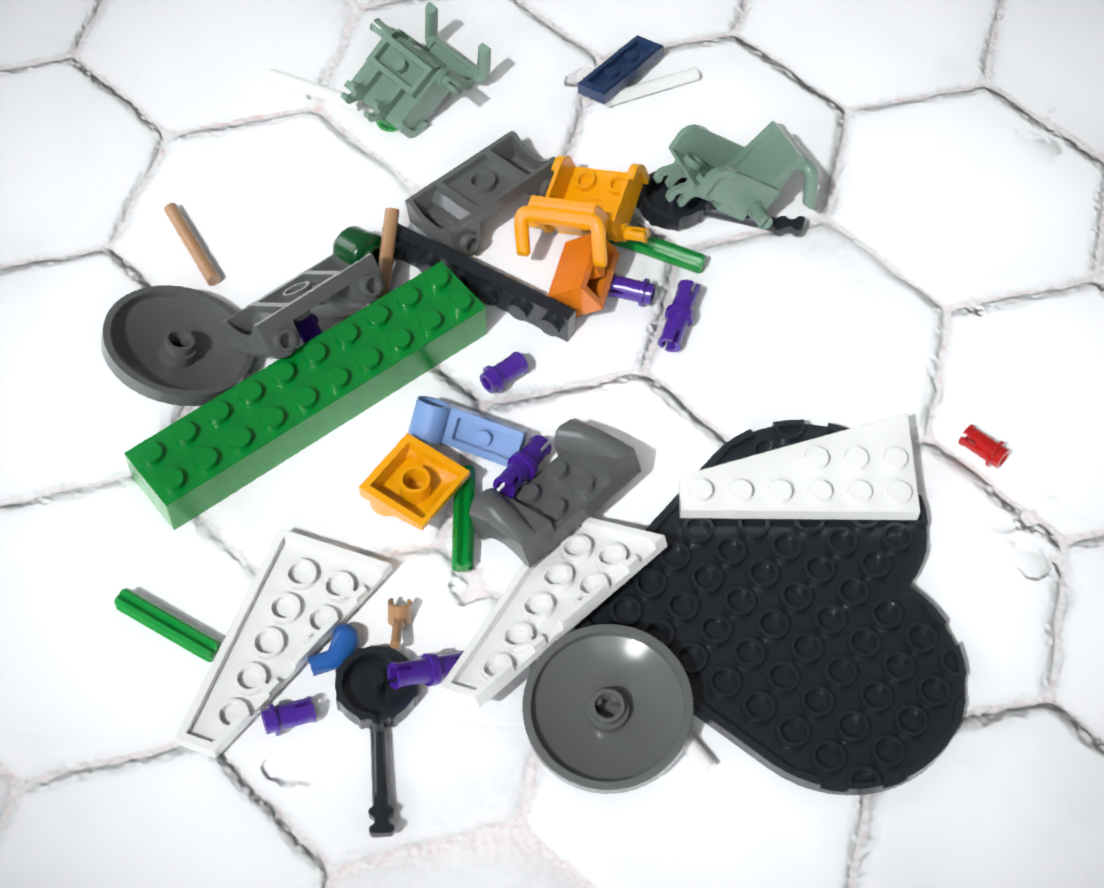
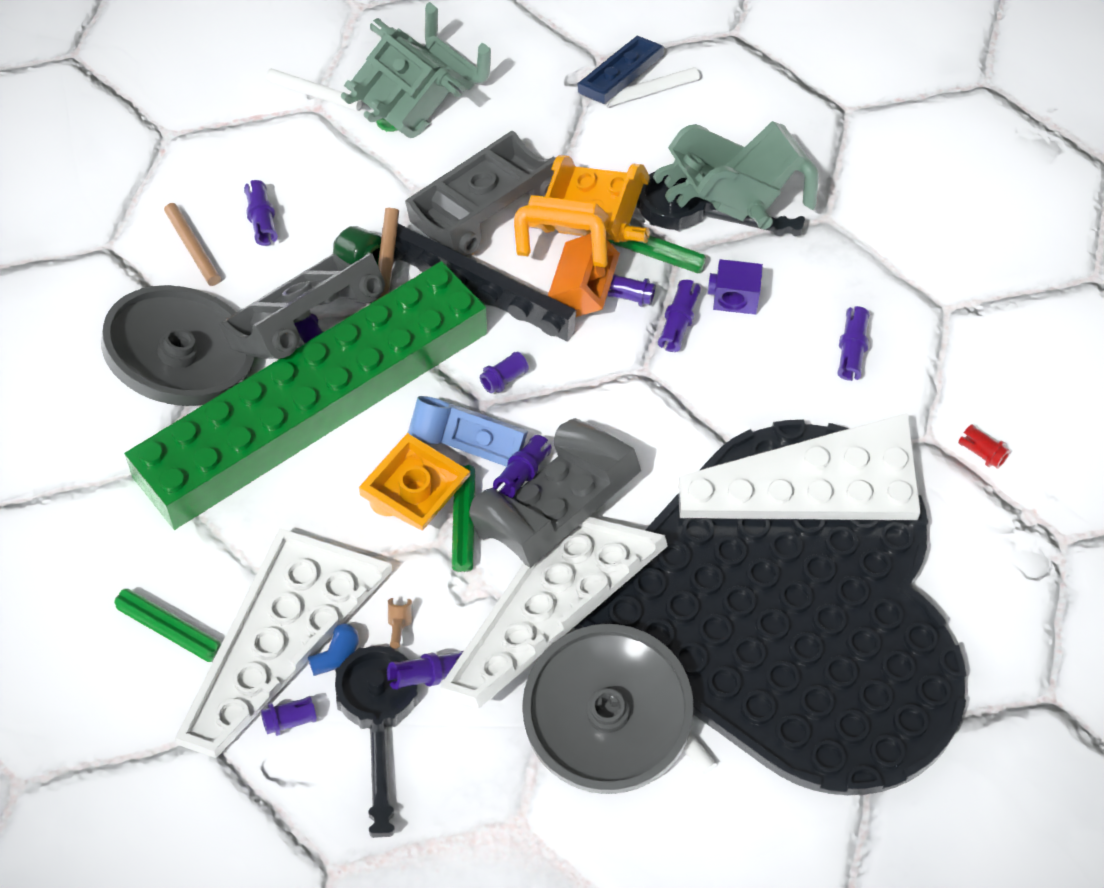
none -> dark purple pin [244,180,278,246]
none -> dark purple brick [707,259,763,315]
none -> dark purple pin [837,306,870,381]

